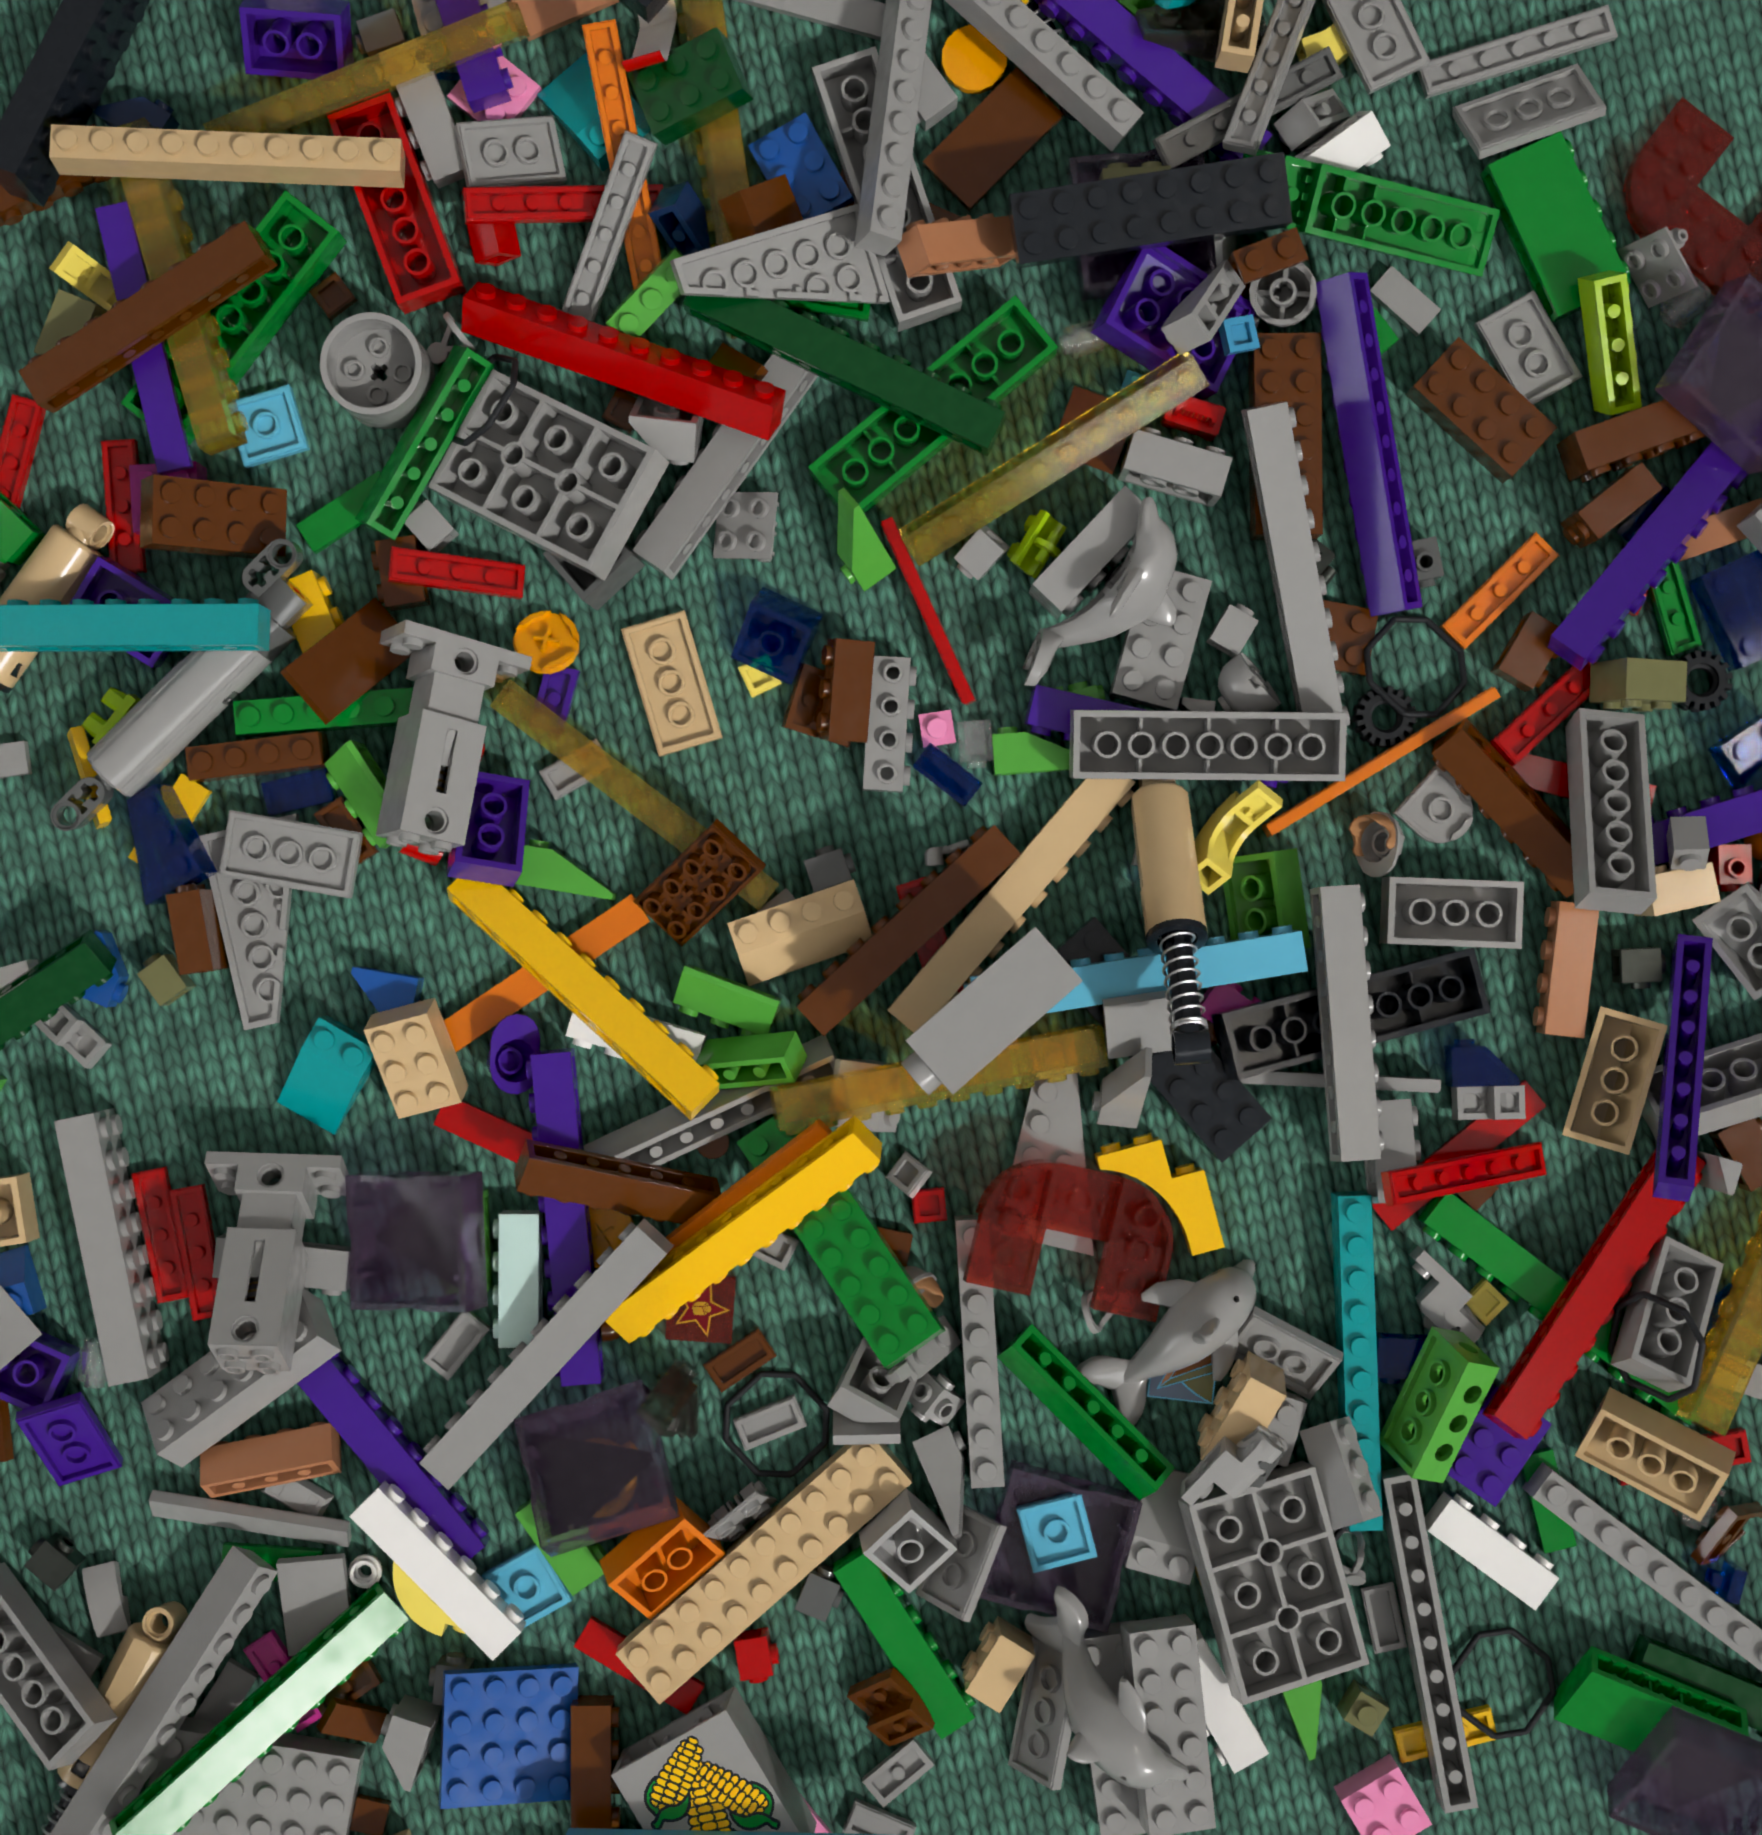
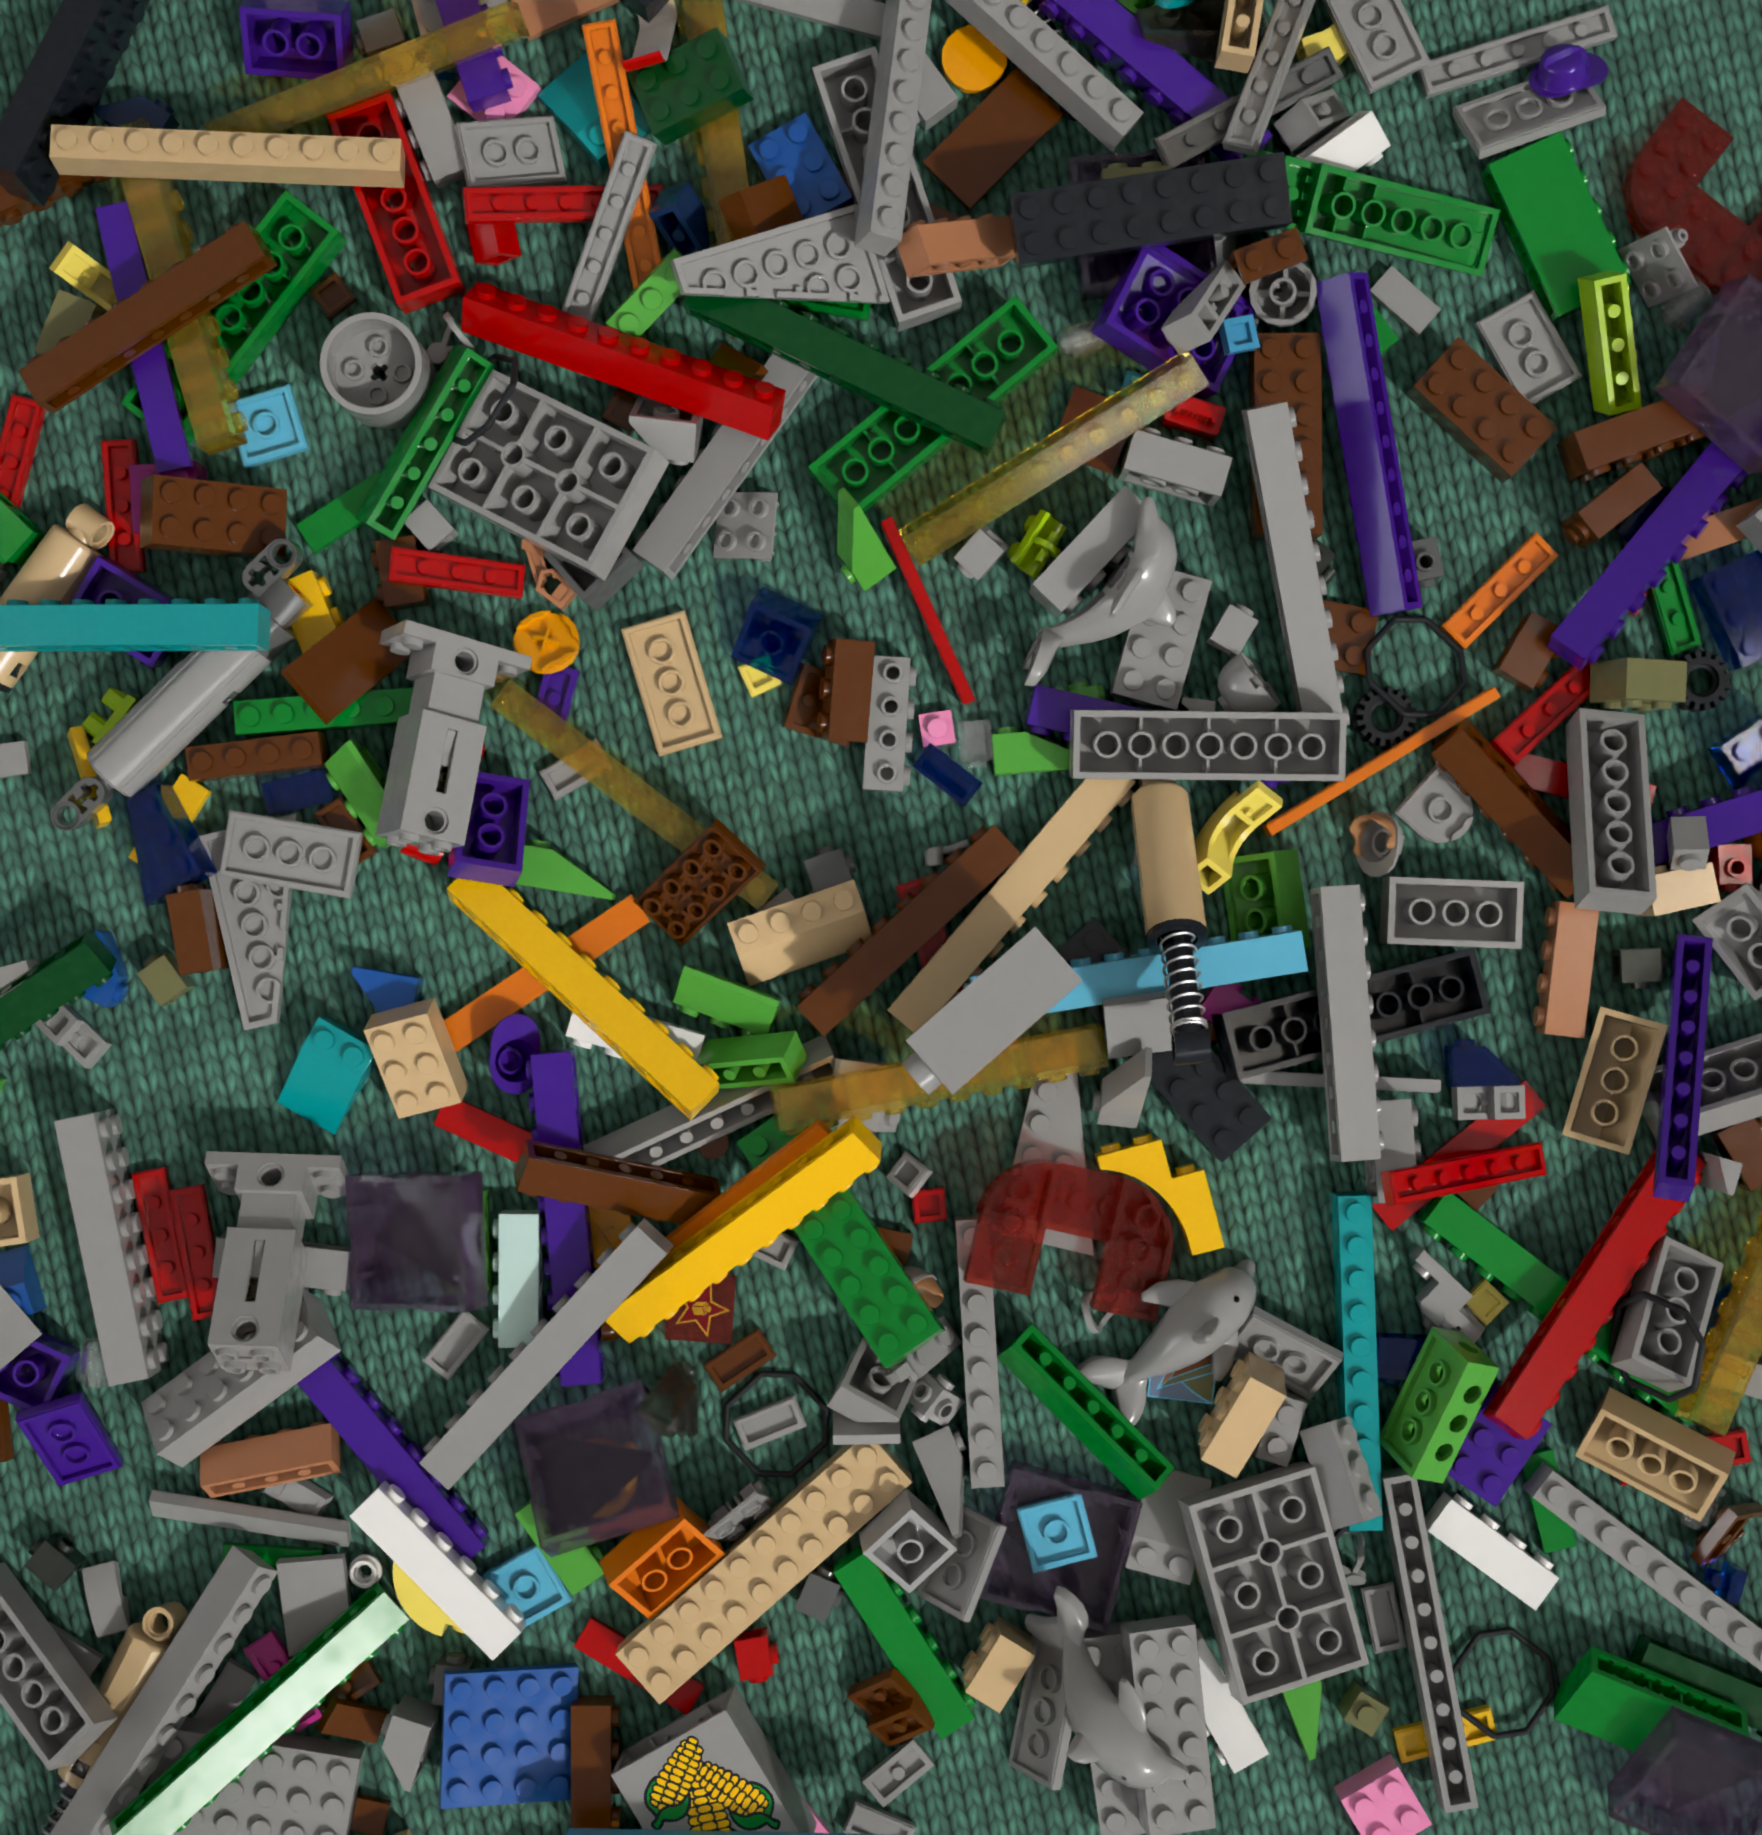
light grey plate [1181,1425,1284,1506] -> none
none -> nougat piece [521,539,577,612]
none -> dark purple piece [1529,43,1609,98]

